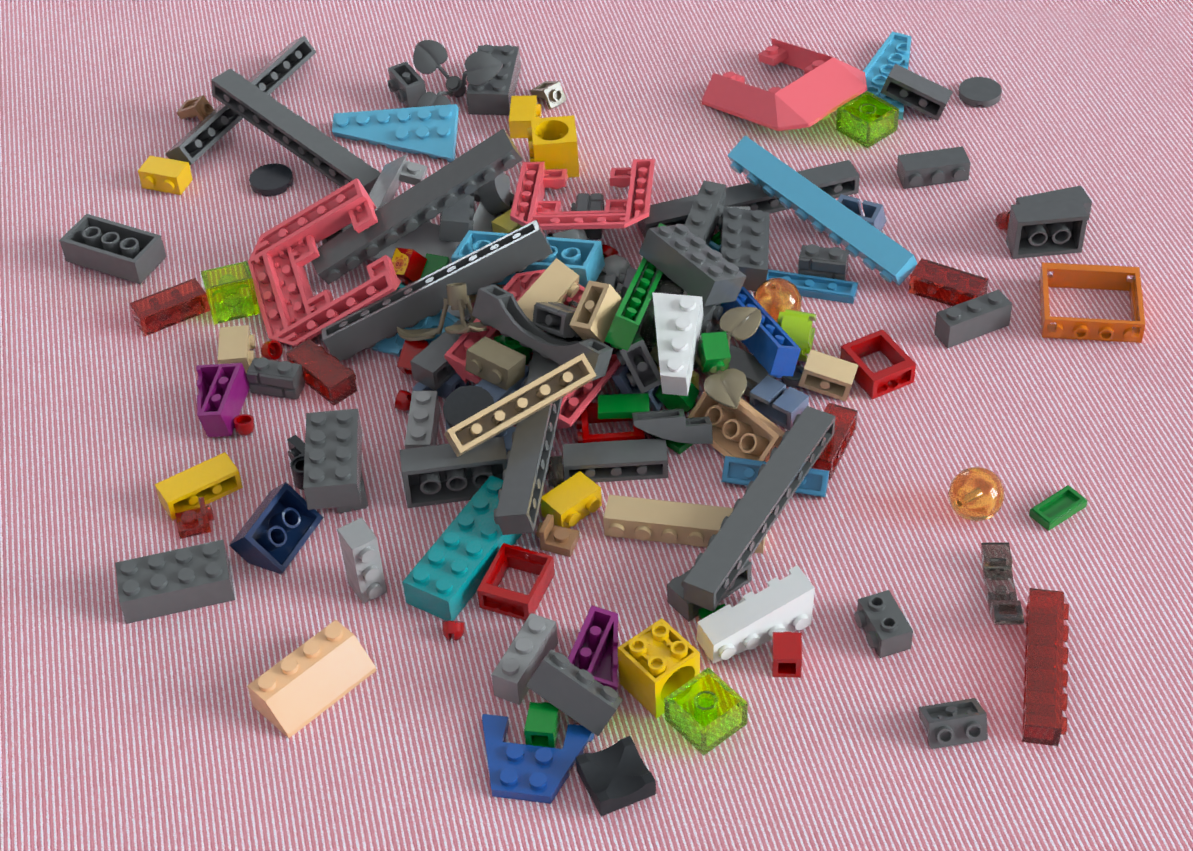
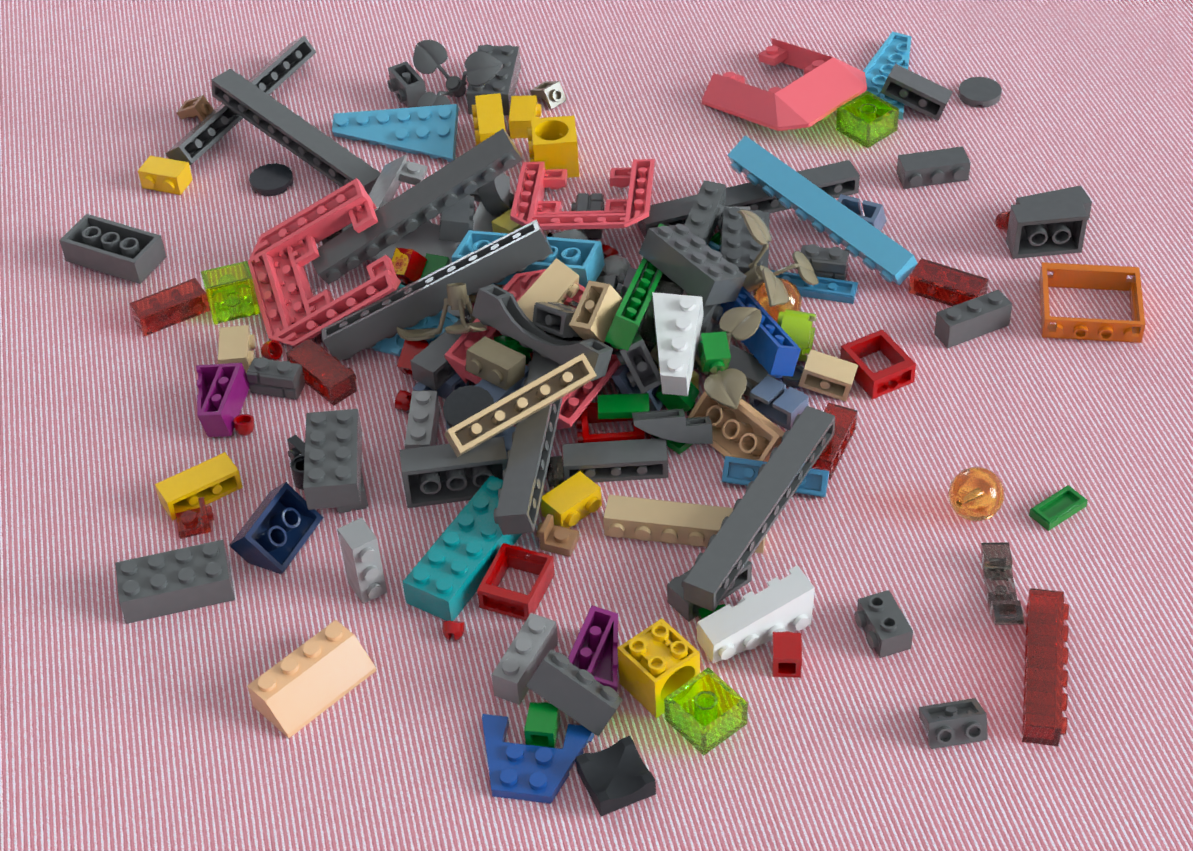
none -> yellow brick [472,93,506,146]
none -> dark tan plant [738,210,819,307]

